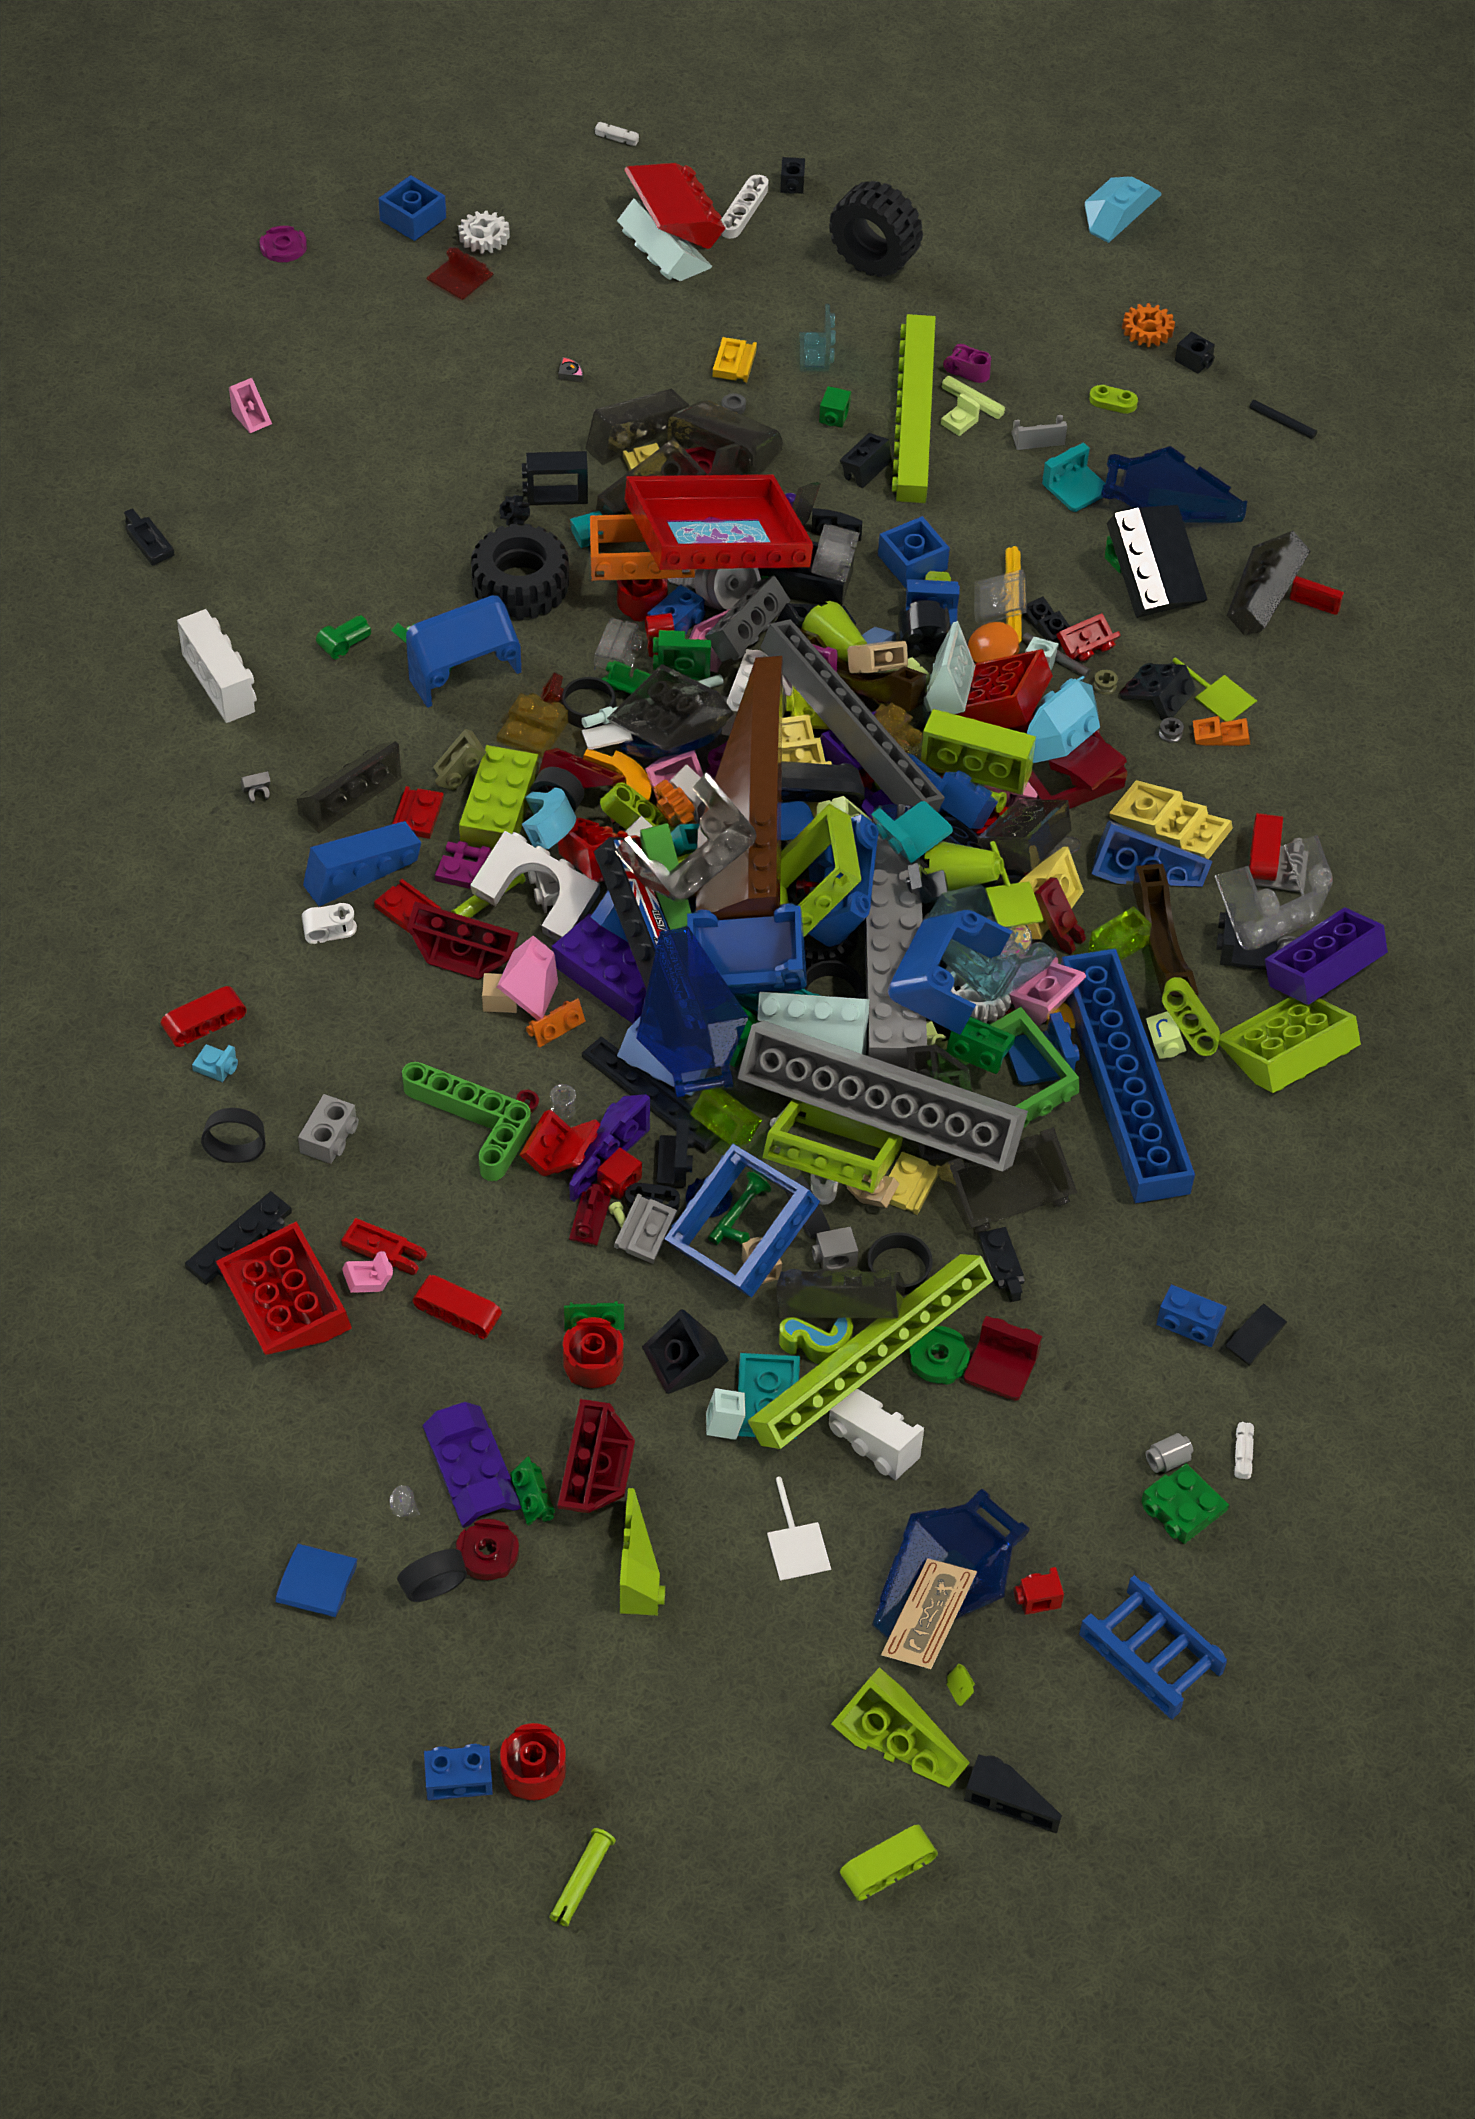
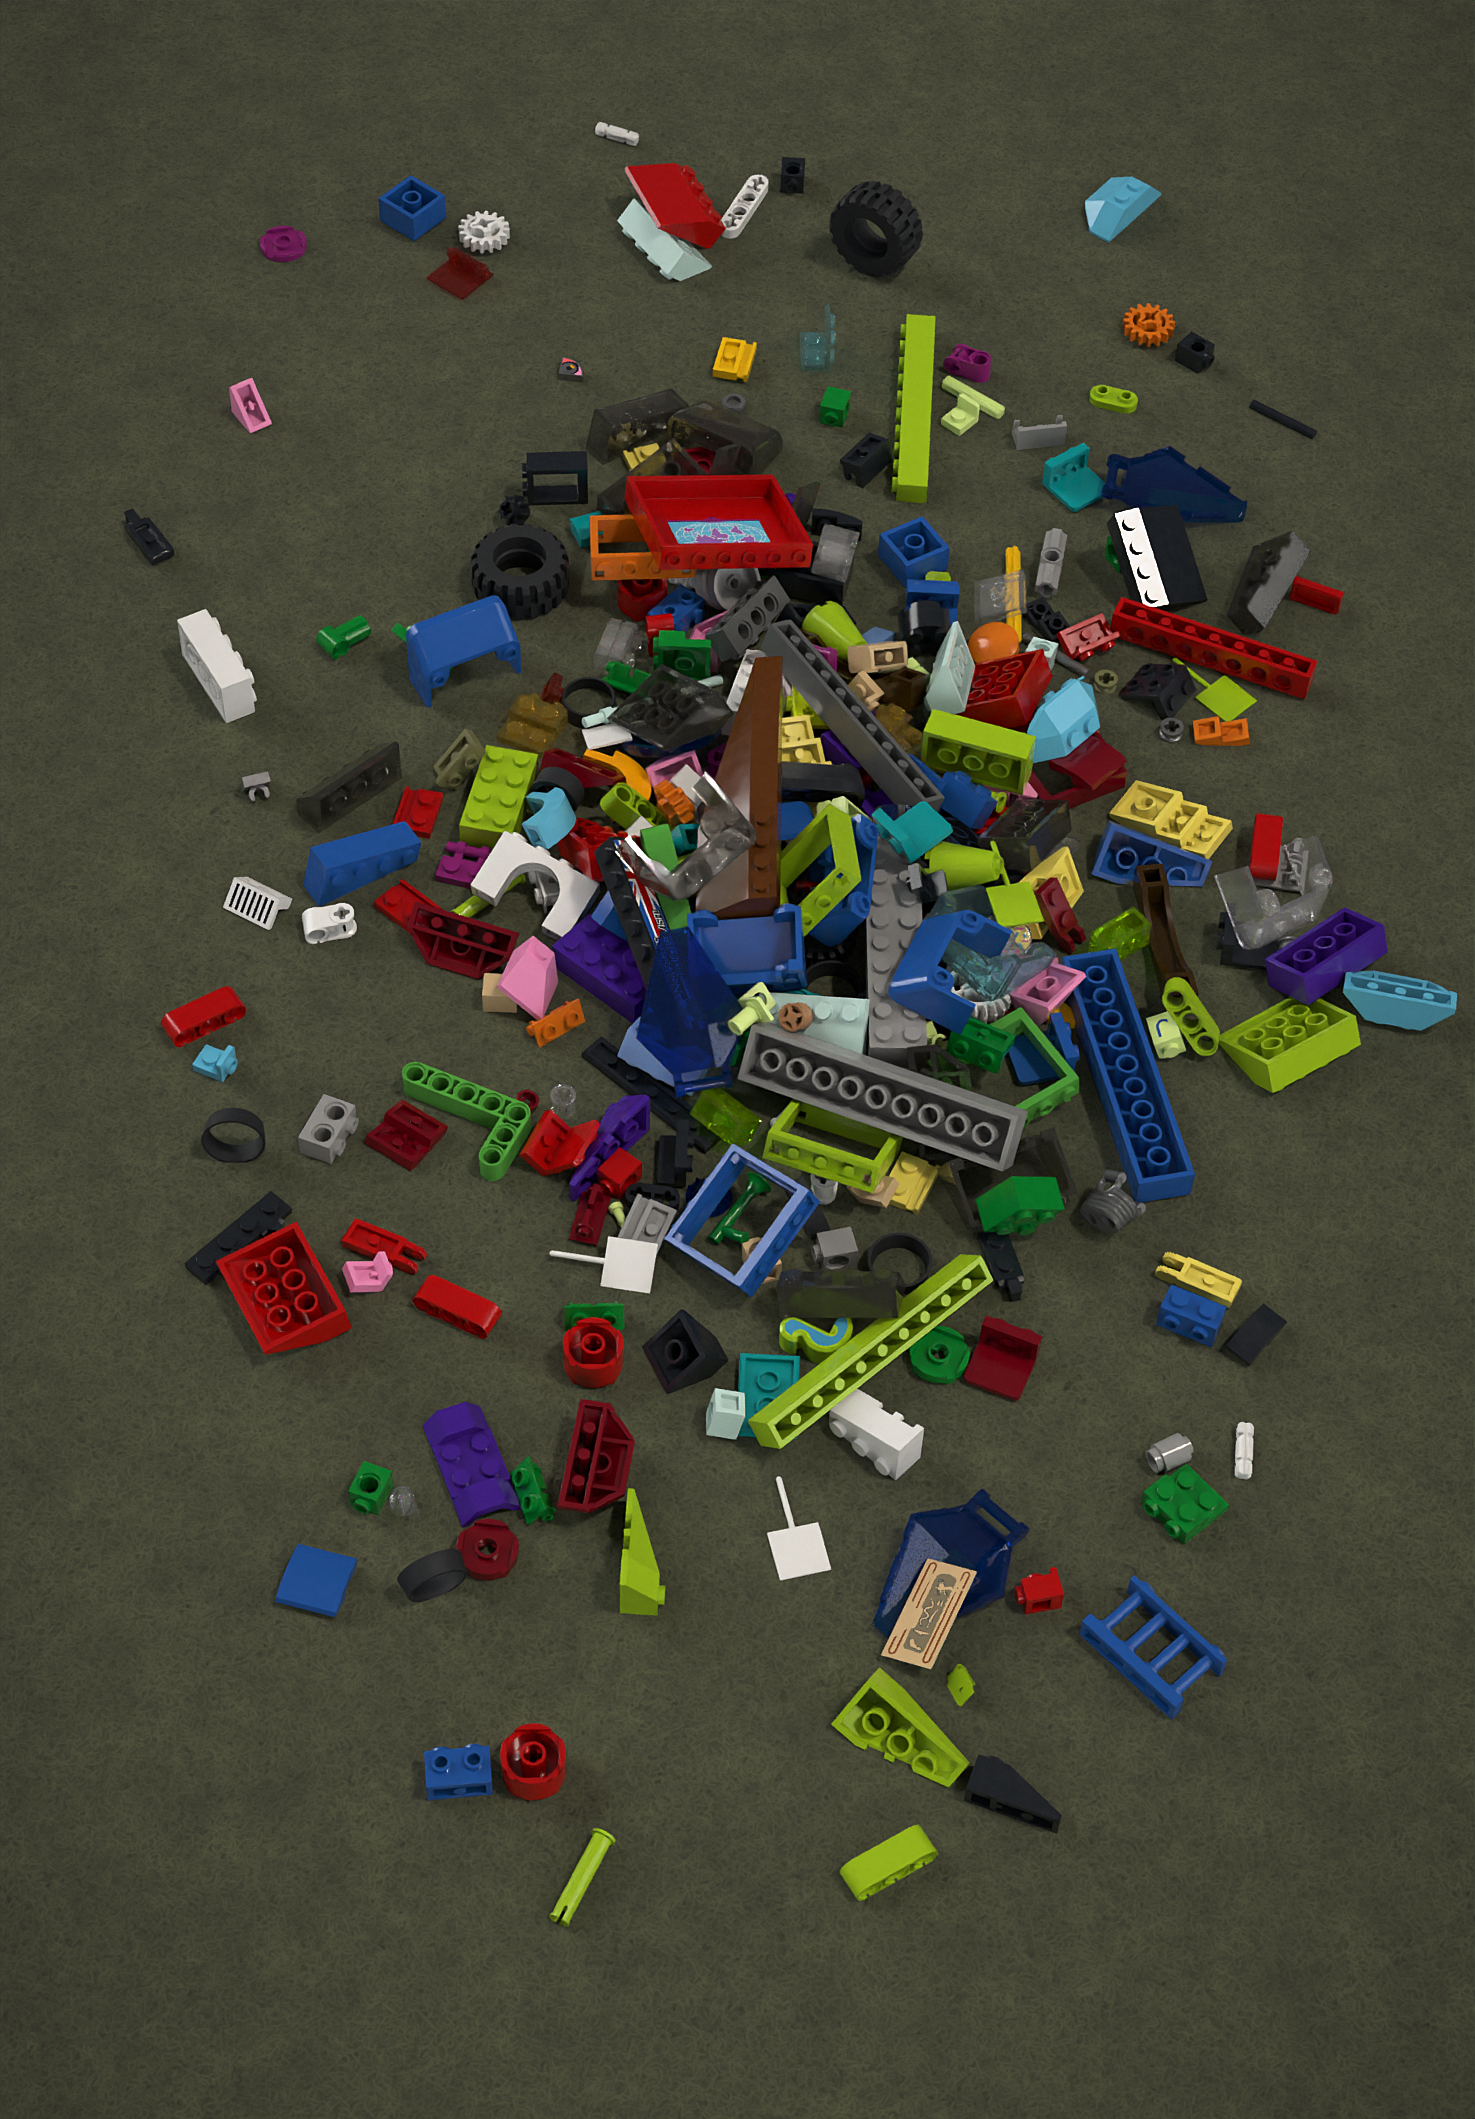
none -> white panel [223,877,292,930]
none -> green brick [348,1461,394,1515]
none -> dark red slope [365,1099,448,1171]
none -> white piece [549,1236,658,1293]
none -> yellowish green bracket [728,982,776,1036]
none -> medium nougat wheel [778,1002,813,1032]
none -> tan bracket [848,670,885,713]
none -> green brick [975,1176,1065,1235]
none -> light grey piece [1035,528,1067,598]
none -> dark grey piece [1080,1169,1146,1233]
none -> red brick [1110,597,1318,699]
none -> light yellow hinge [1155,1252,1242,1308]
none -> medium azure wedge [1343,970,1457,1031]

